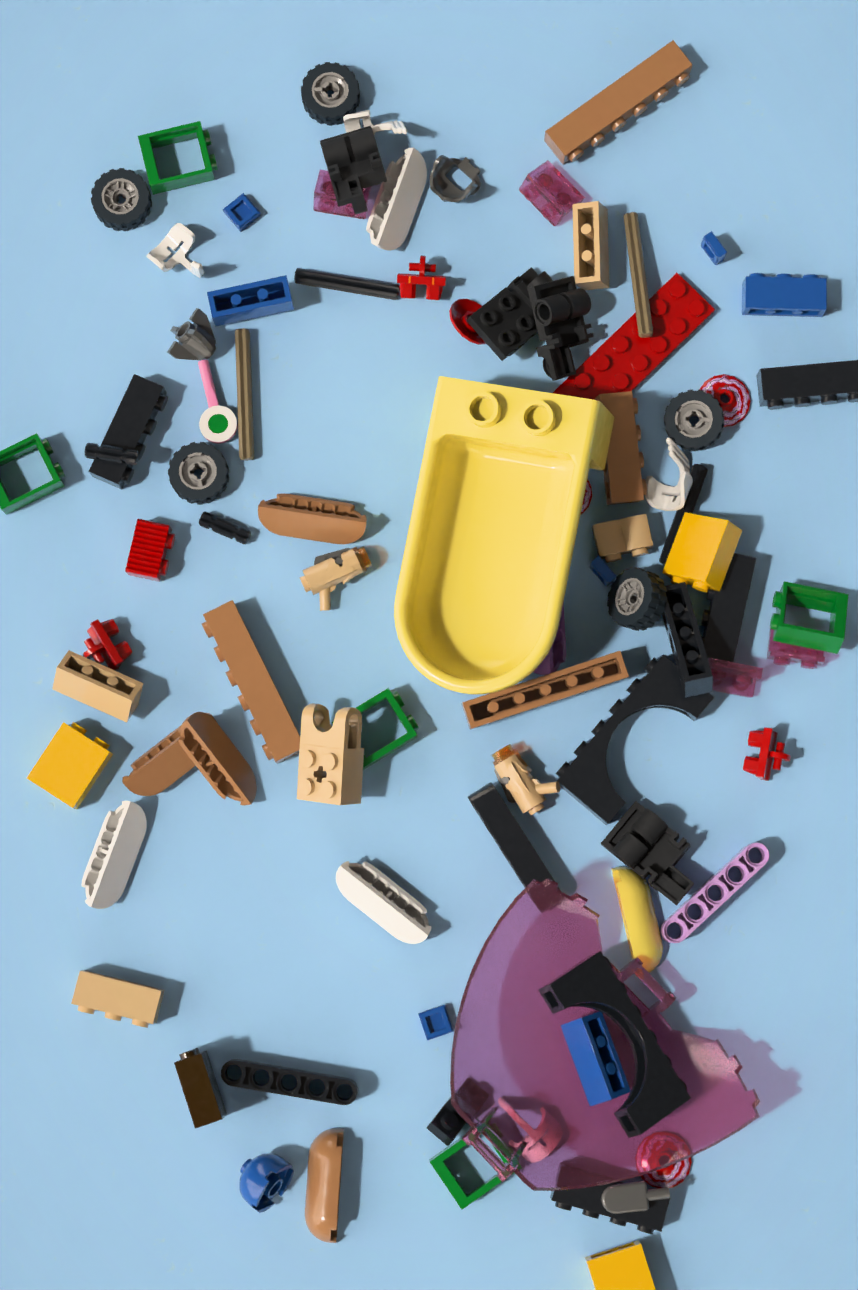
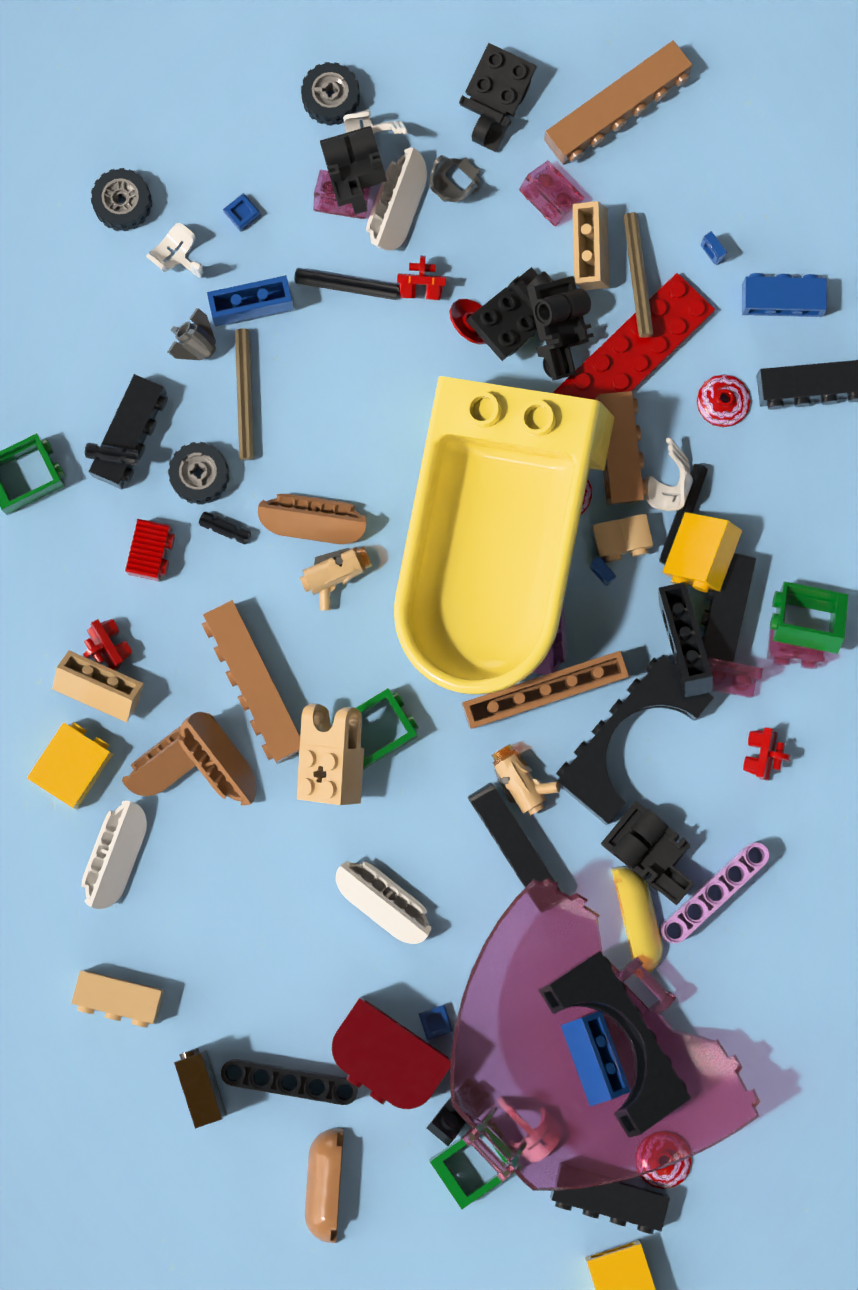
green window [138,121,218,195] -> none
piece [198,360,238,444] -> none
blue cylinder [239,1153,294,1213] -> none
dark grey piece [601,1181,670,1214] -> none
black wheel [607,567,667,631] -> none
black wheel [664,389,724,451] -> none
none -> dark red brick [332,997,453,1109]
none -> black plate [459,43,537,152]

